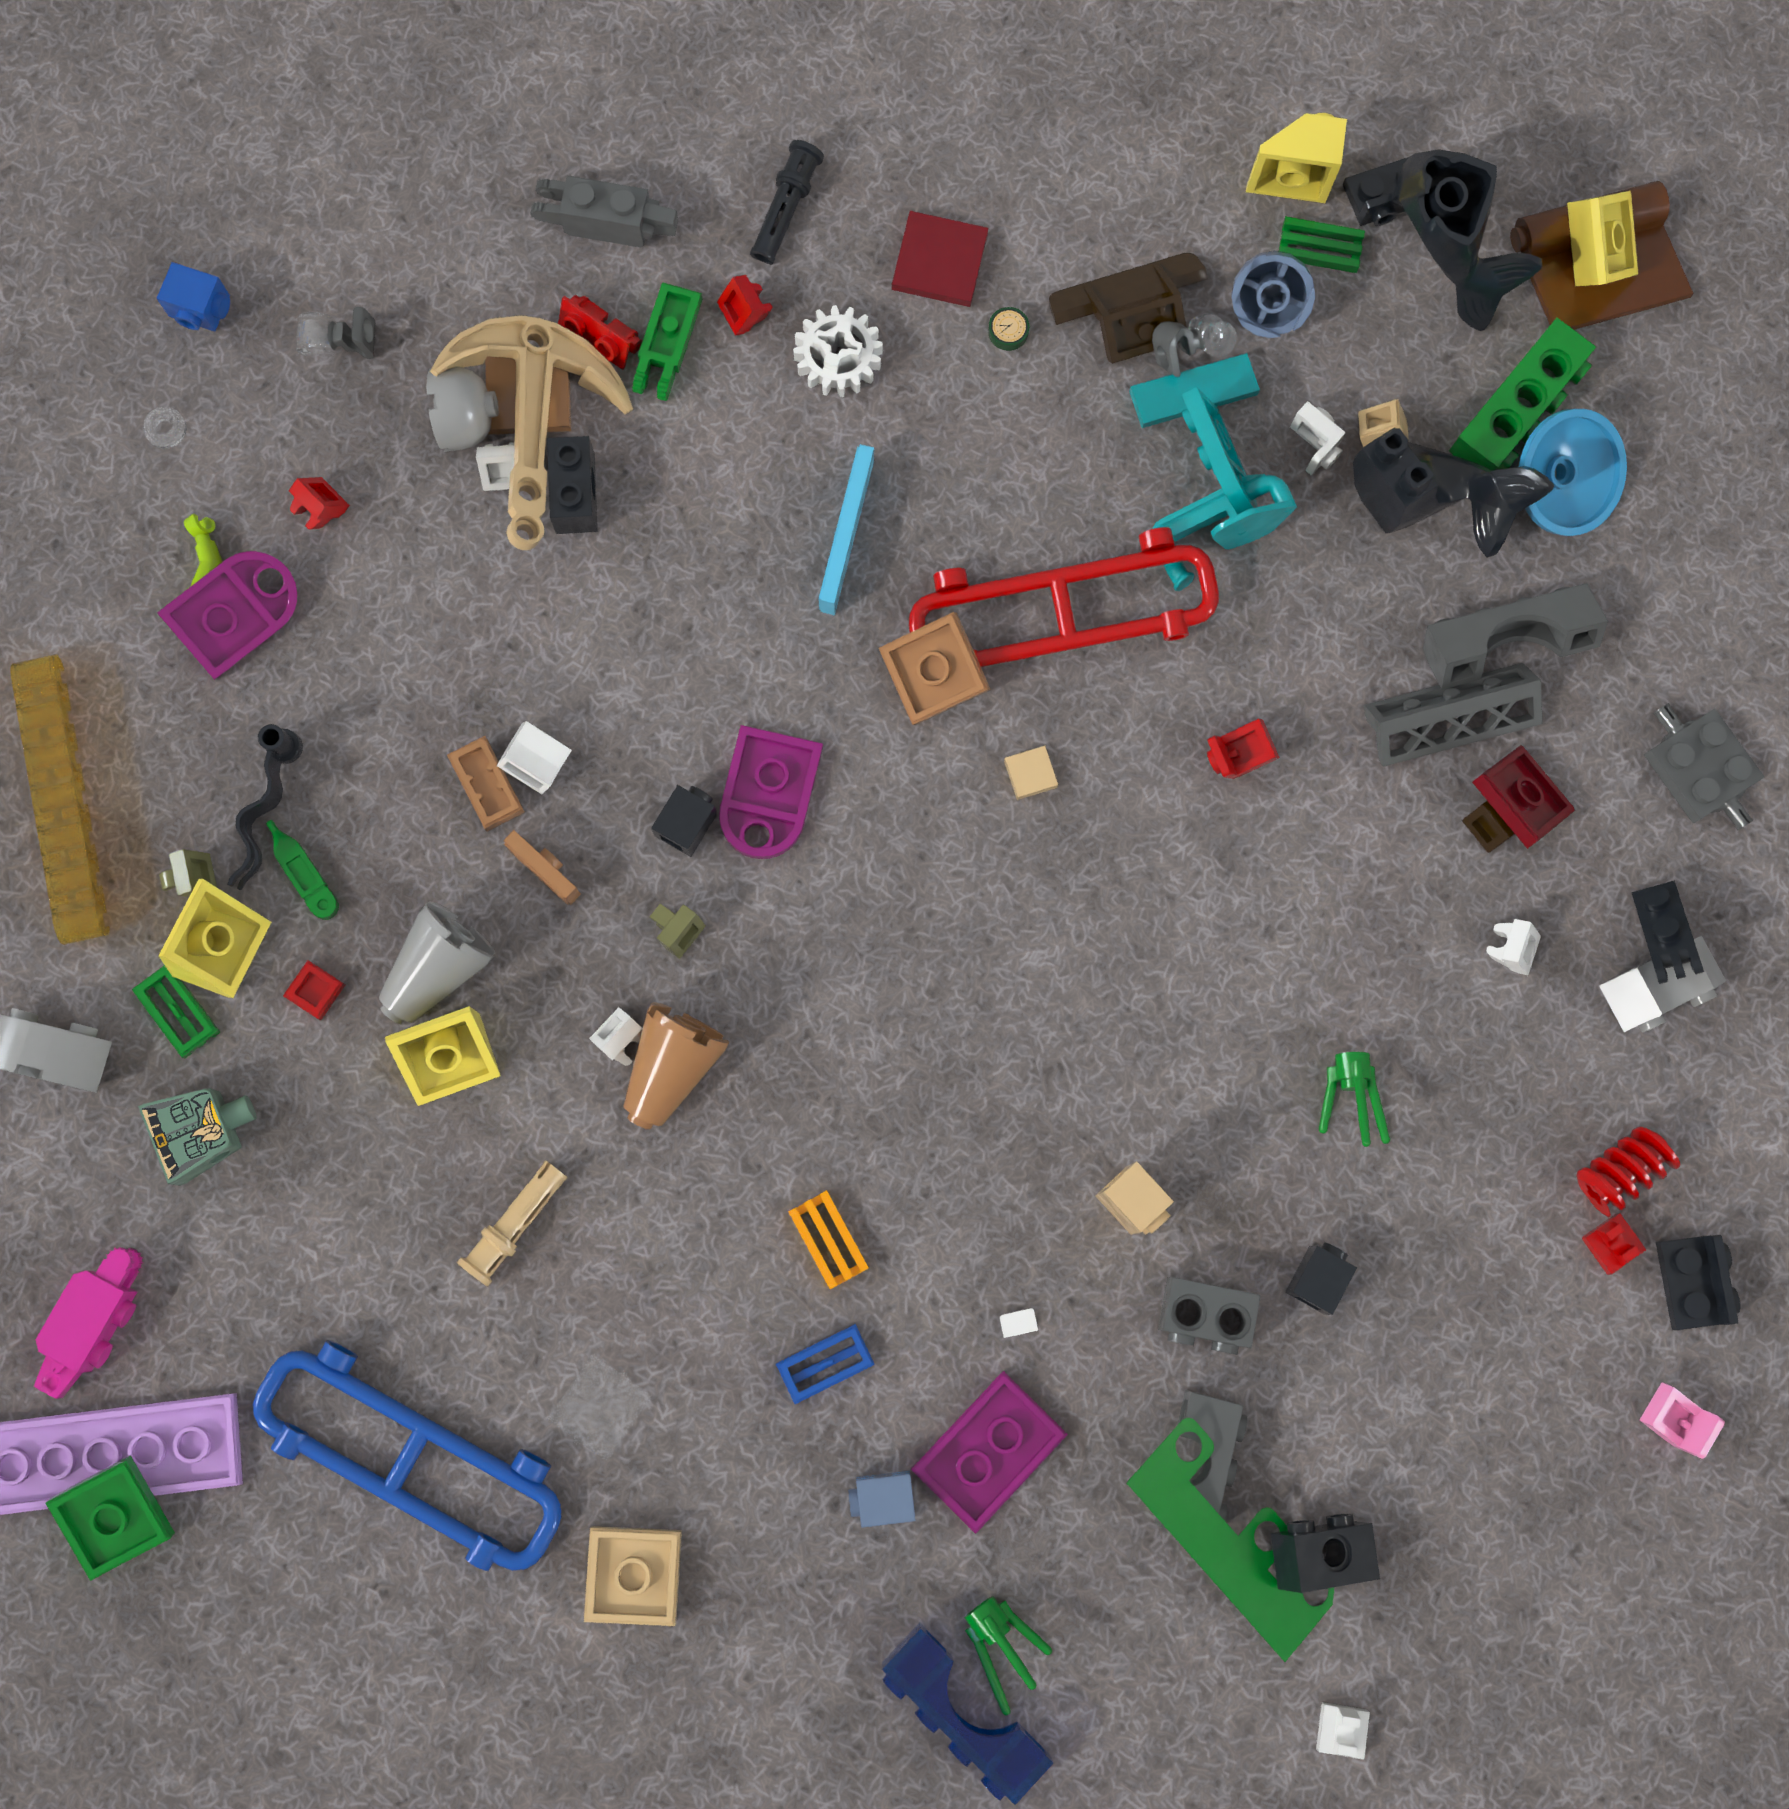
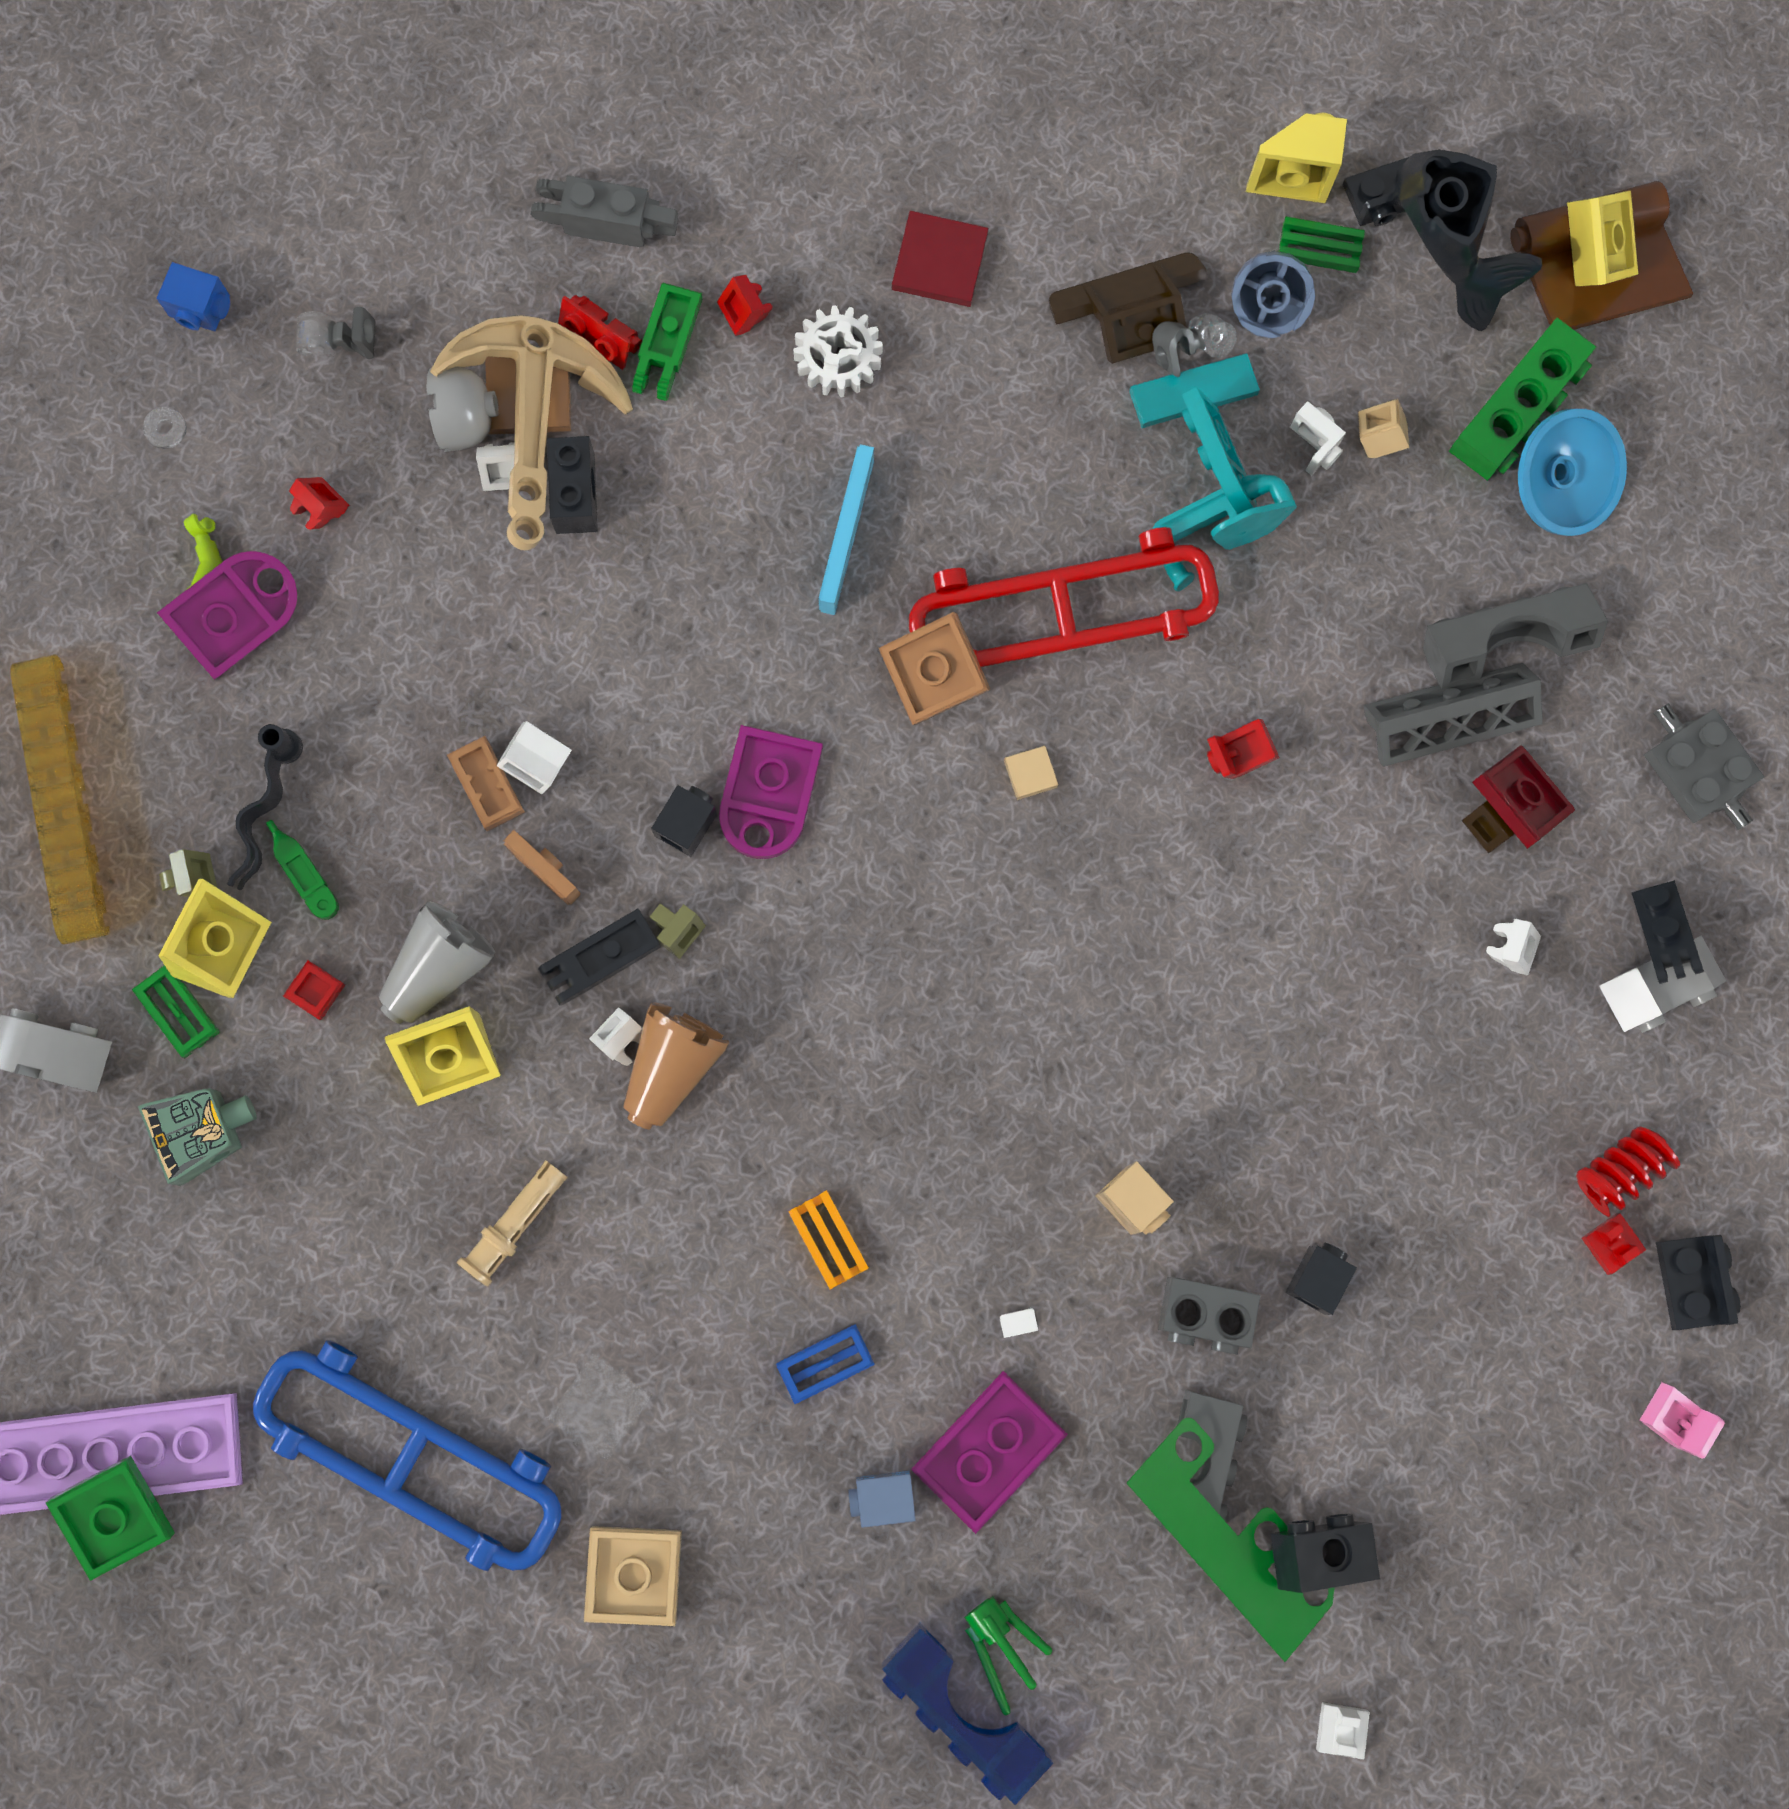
dark pink hinge [34,1247,143,1399] -> none
black pin [750,140,824,265] -> none
tile [988,307,1030,351] -> none
green plant [1319,1052,1390,1147] -> none
black hips [1353,427,1554,558] -> none
none -> black hinge [538,908,661,1006]

